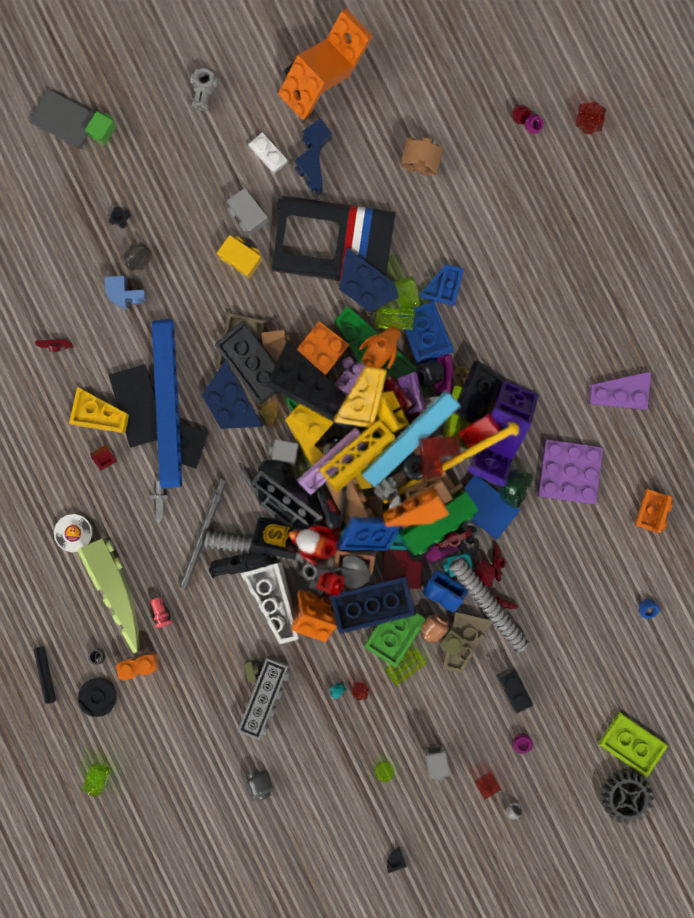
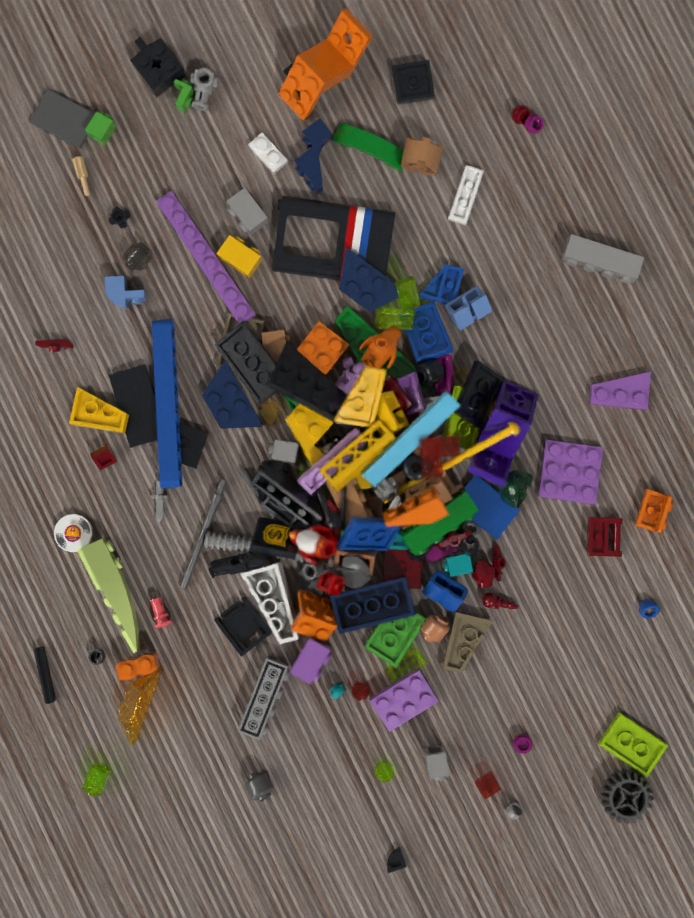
black tile [78,678,117,717] -> none
olive plate [244,660,260,683] -> none
olive plate [439,629,467,657] -> none
light grey piece [449,557,530,653] -> none
red tile [458,413,501,448] -> none
black brick [496,667,534,714] -> none
clear red brick [576,102,606,134] -> none
none -> tan axle [72,156,90,196]
none -> clear yellow wedge [117,668,163,746]
none -> black hinge [130,37,186,98]
none -> medium lavender plate [156,191,256,324]
none -> bright green bracket [174,79,194,113]
none -> black container [214,596,273,657]
none -> medium lavender brick [290,637,332,684]
none -> green slope [332,123,404,172]
none -> medium lavender plate [369,668,439,732]
none -> black plate [392,60,435,105]
none -> medium blue piece [445,286,492,331]
none -> white tile [448,165,484,225]
none -> light grey brick [561,234,644,284]
none -> dark red plate [587,517,623,557]

